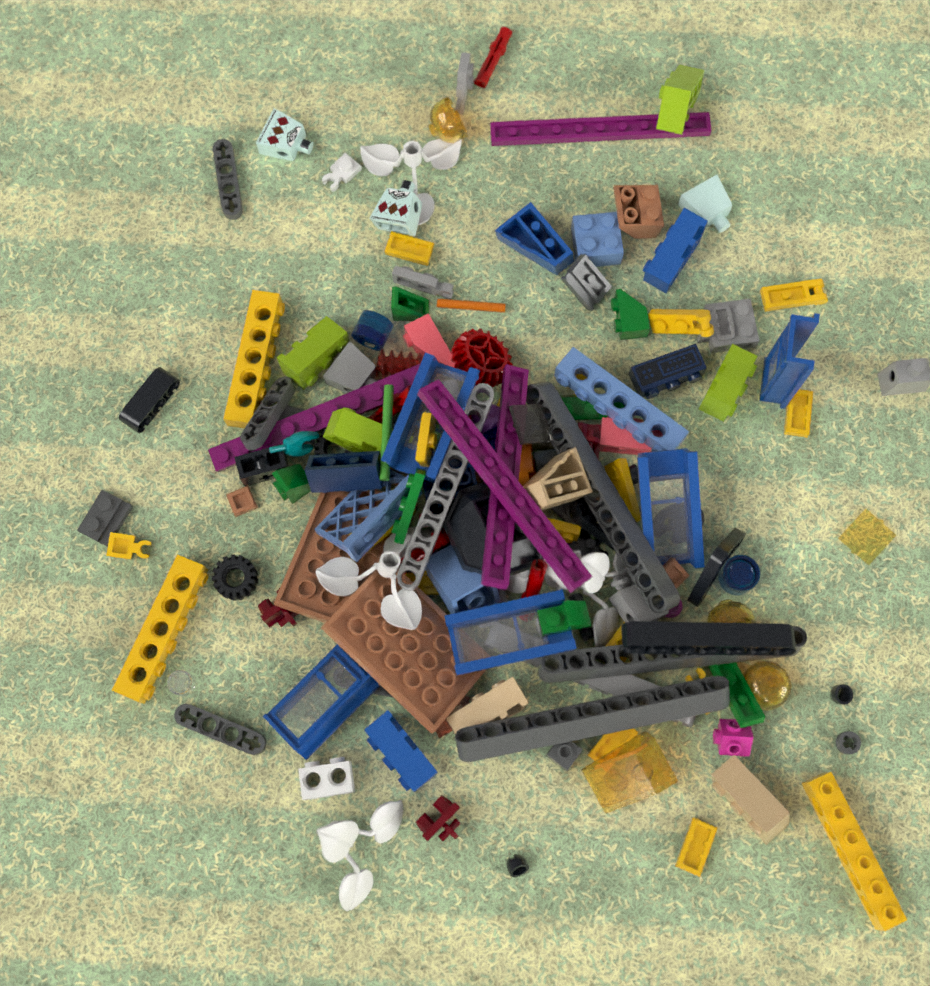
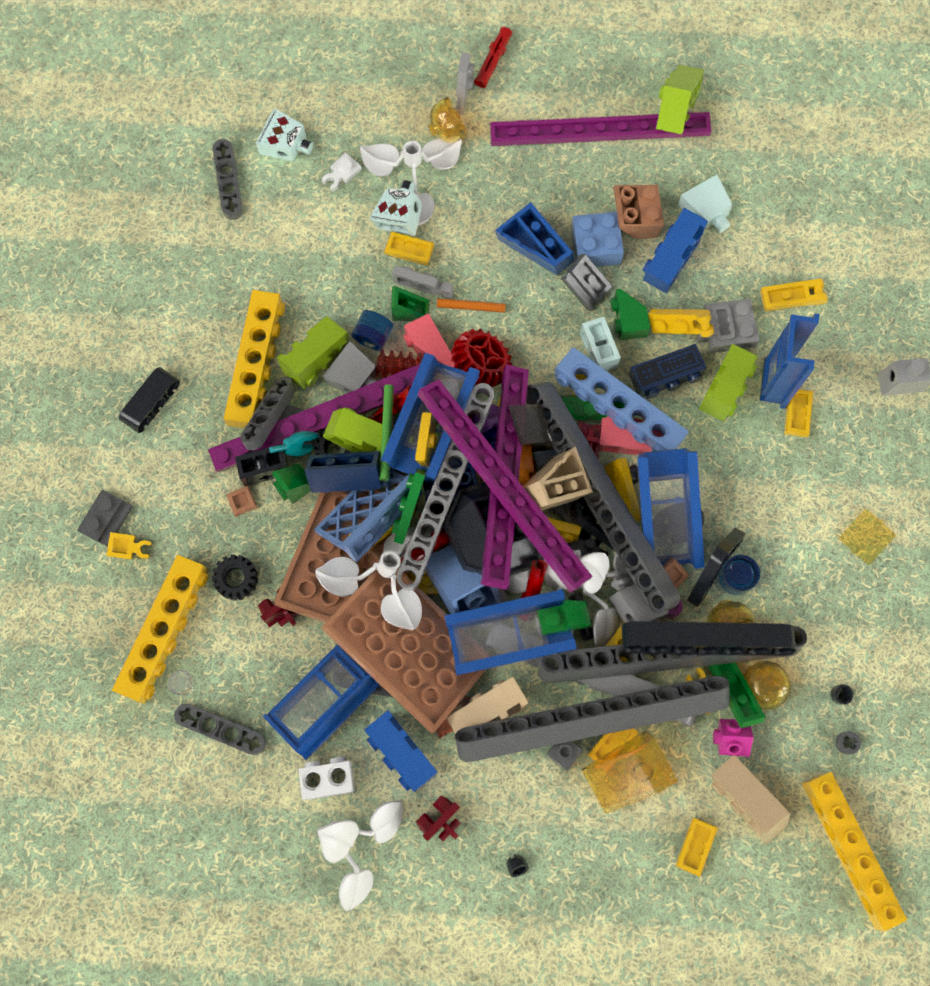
none -> light aqua brick [580,317,621,371]

